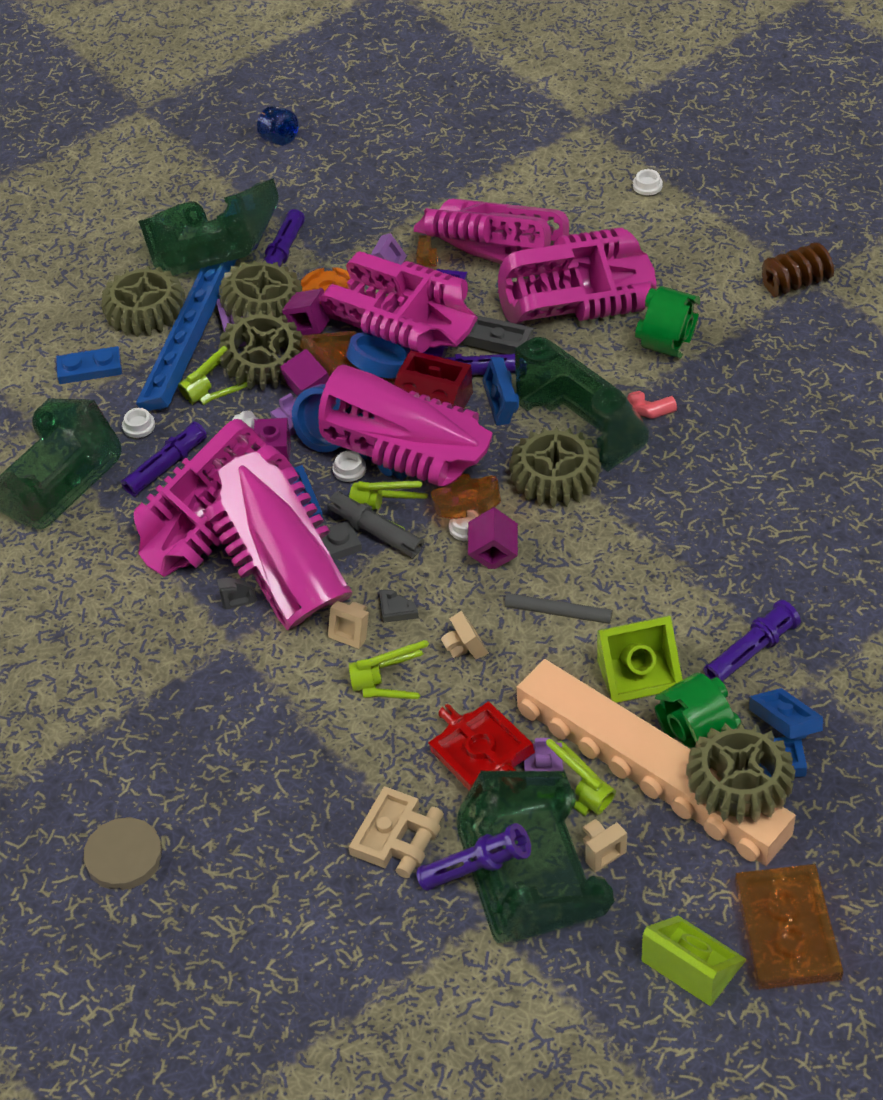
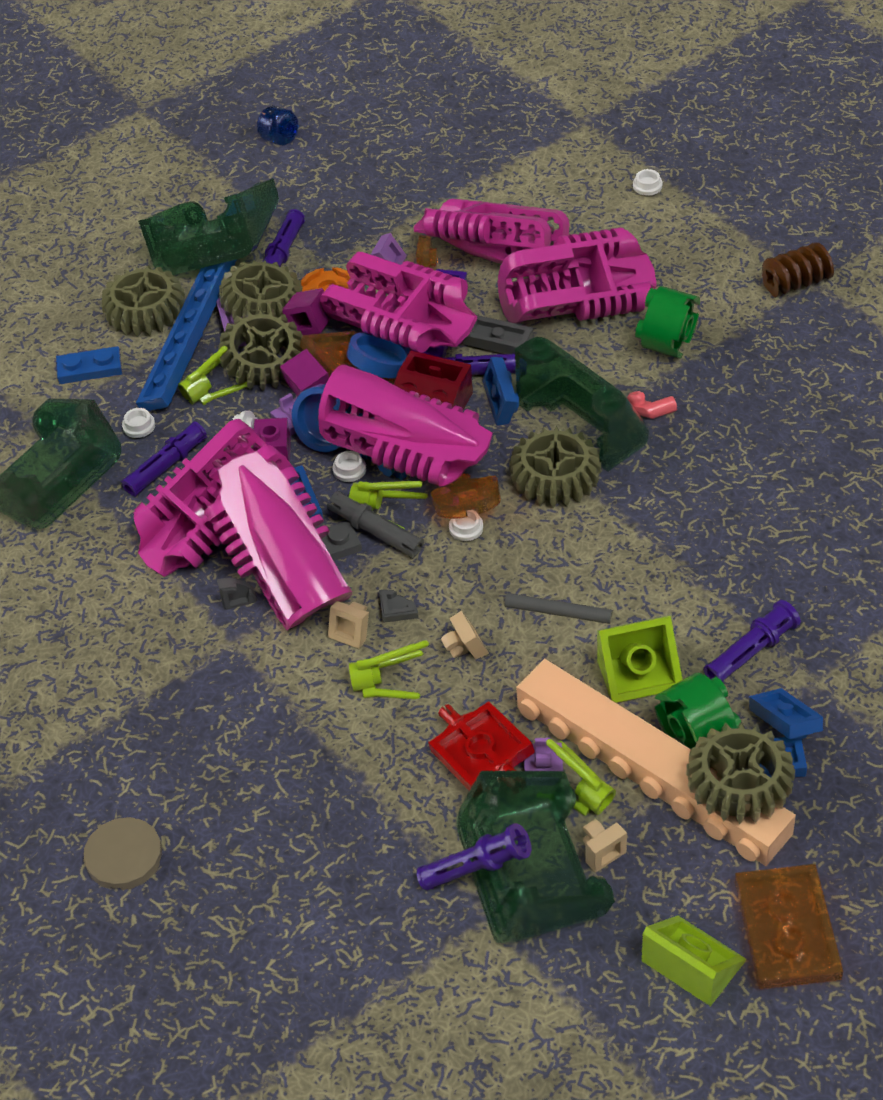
tan plate [349,786,444,878] -> none
magenta brick [468,507,518,569] -> none

